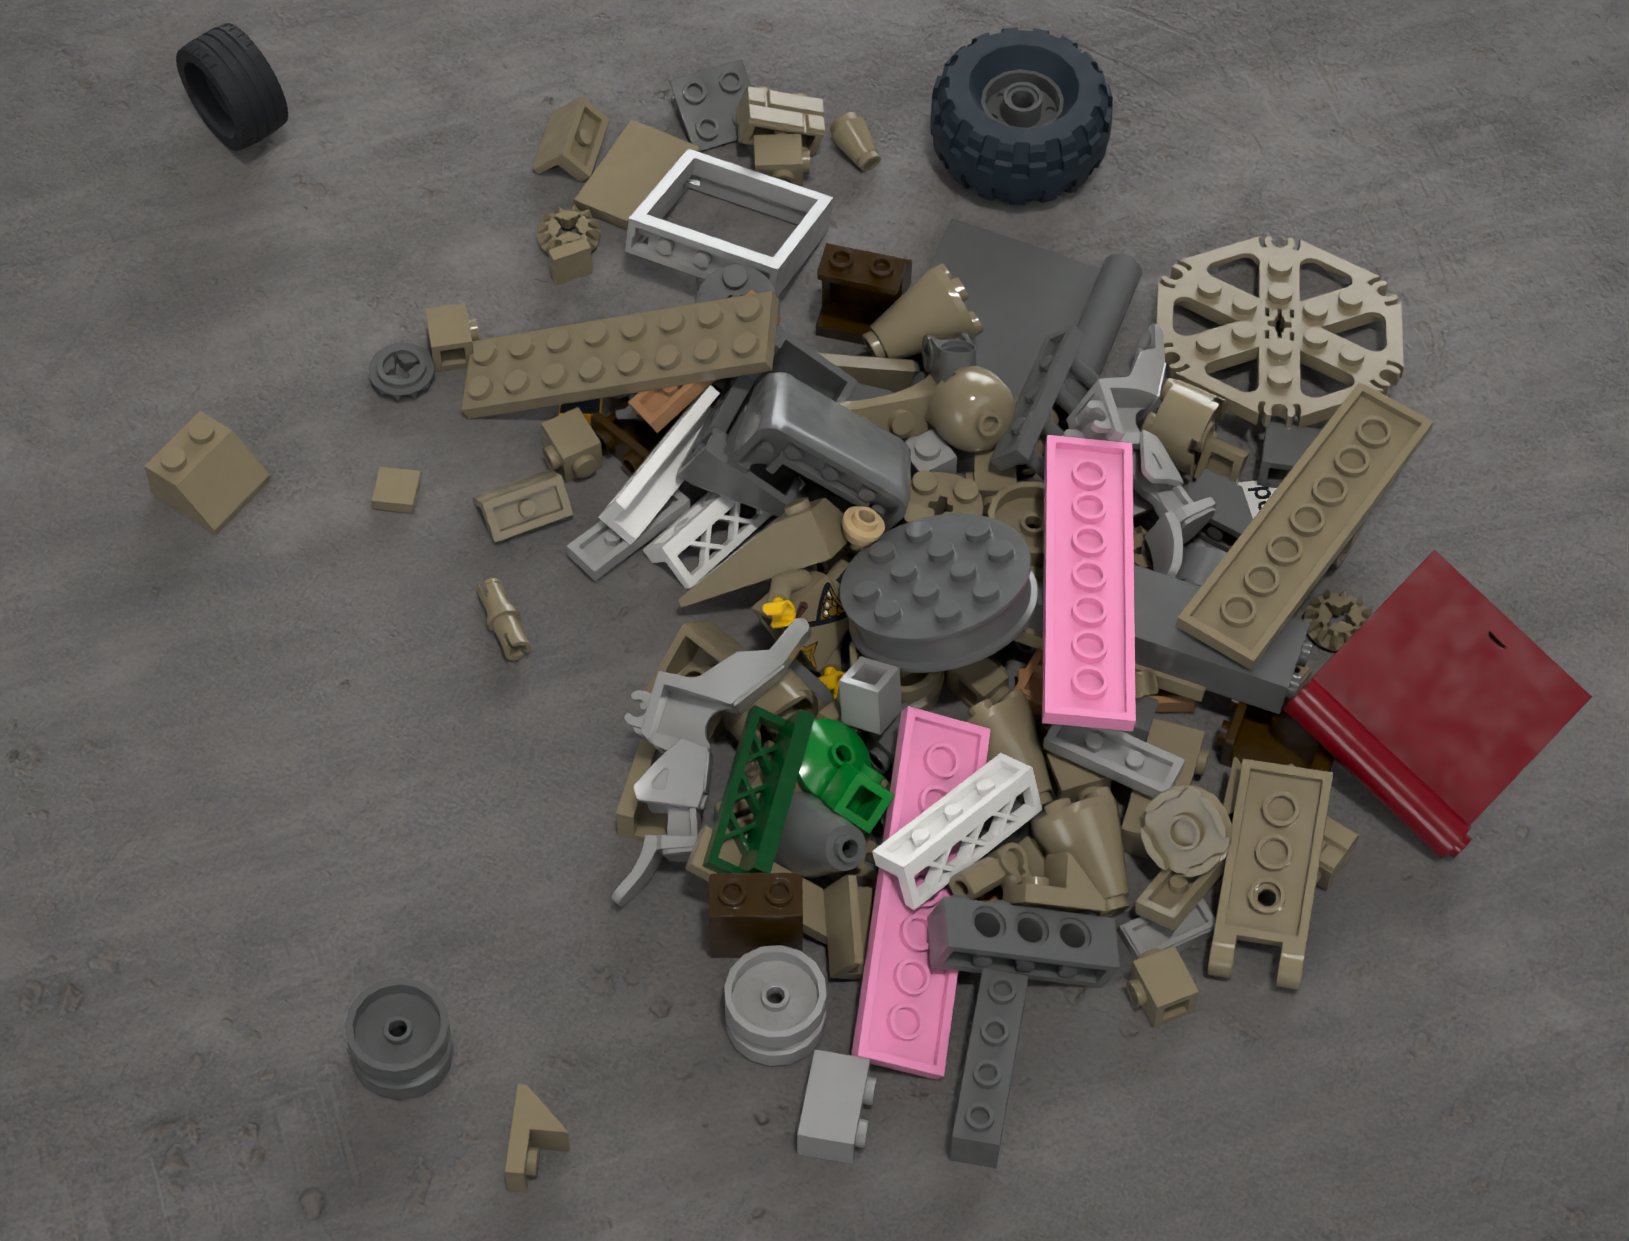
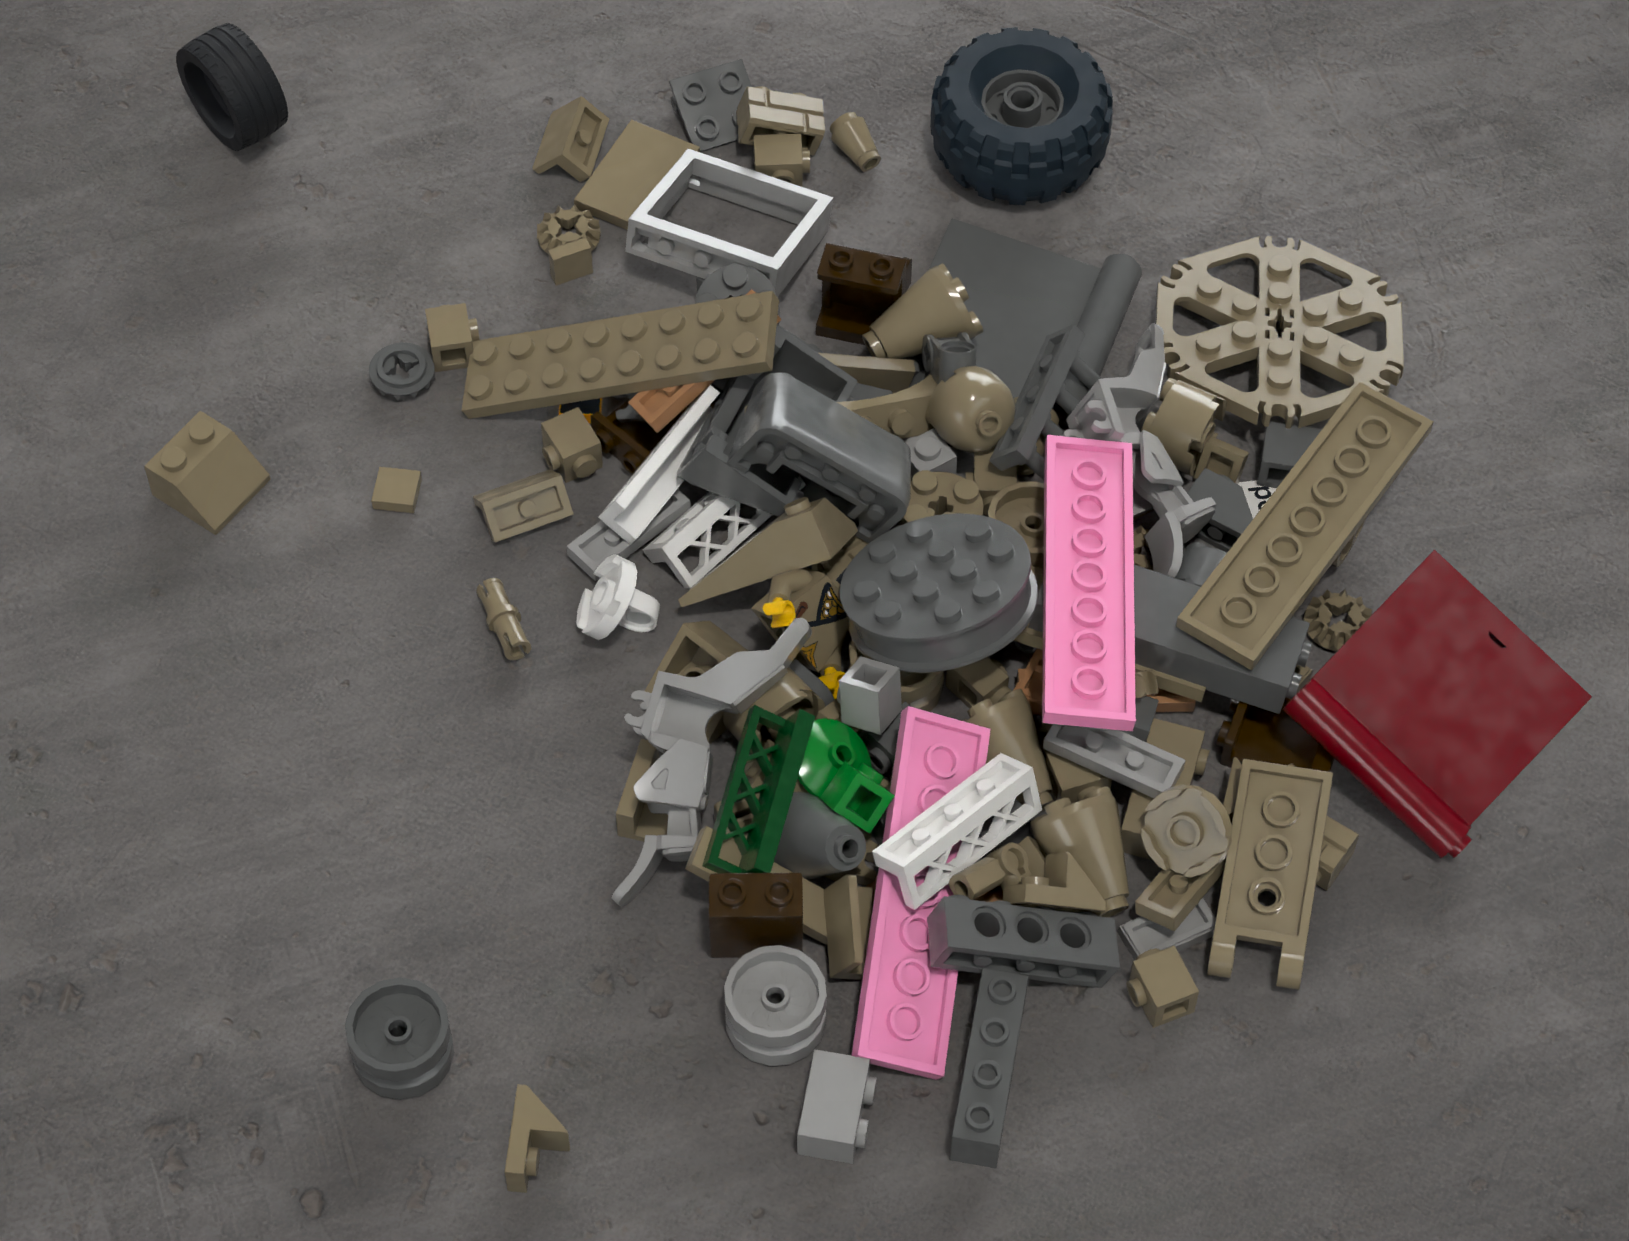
tan plate [841,506,885,547] -> none
none -> white tile [576,554,660,640]

